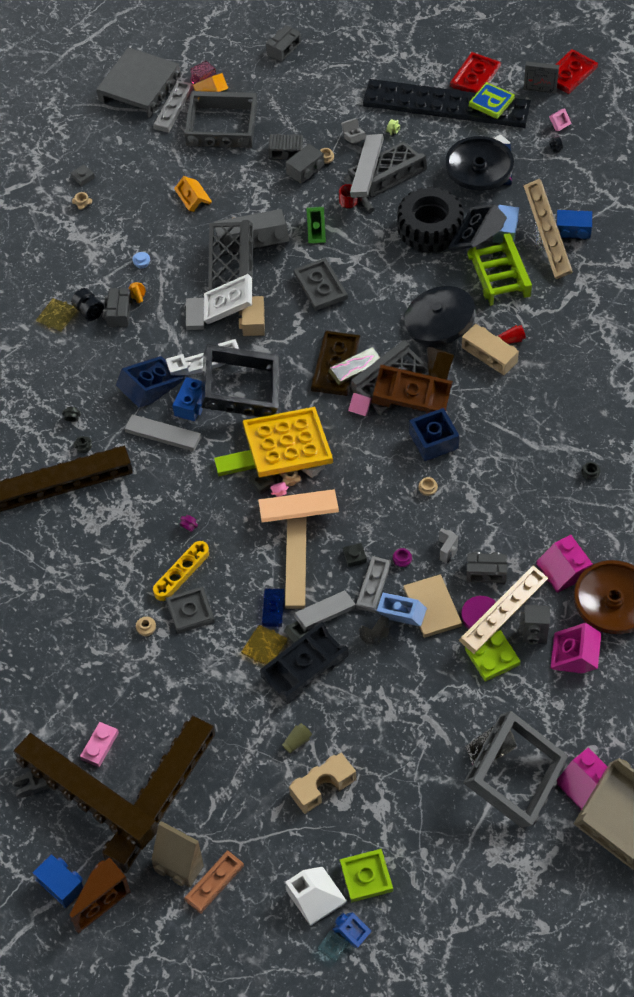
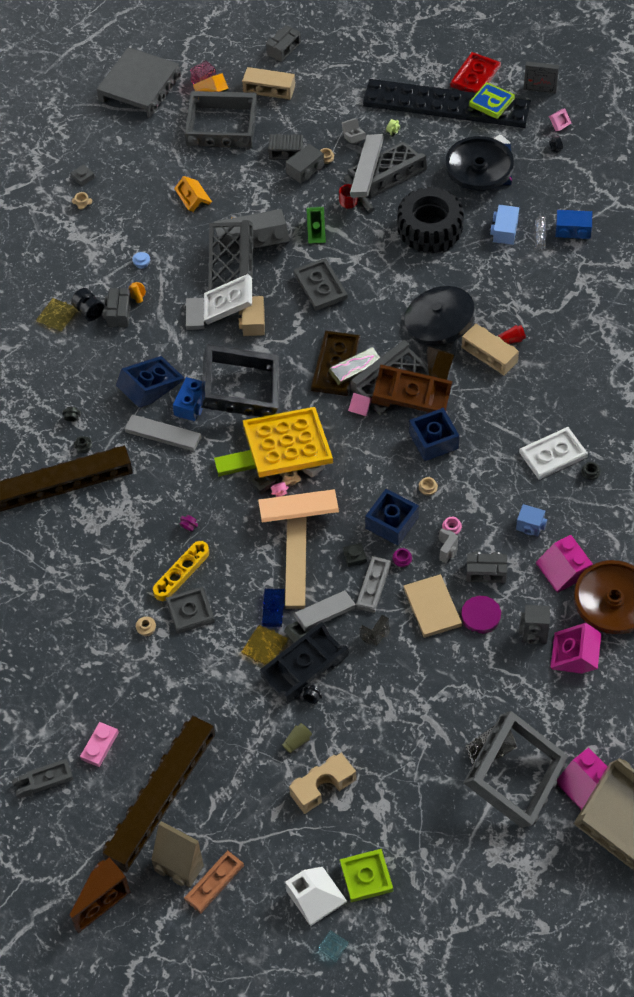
dark brown brick [13,733,158,850] -> none
blue brick [32,854,83,908] -> none
light grey tile [153,80,193,133] -> none
white slope [166,339,239,375] -> none
blue bracket [332,912,371,948] -> none
light blue brick [377,593,427,627] -> none
black slope [448,204,507,250] -> none
tan plate [459,565,548,654] -> none
lime plate [465,630,521,682] -> none
lime fence [467,233,532,306] -> none
tan plate [524,179,573,279] -> none
red tile [555,49,598,94] -> none
none -> tan brick [242,67,295,100]
none -> black plate [303,685,322,704]
none -> dark blue brick [365,489,419,546]
none -> bright pink plate [442,517,462,535]
none -> medium blue brick [516,504,547,536]
none -> white tile [519,427,588,480]

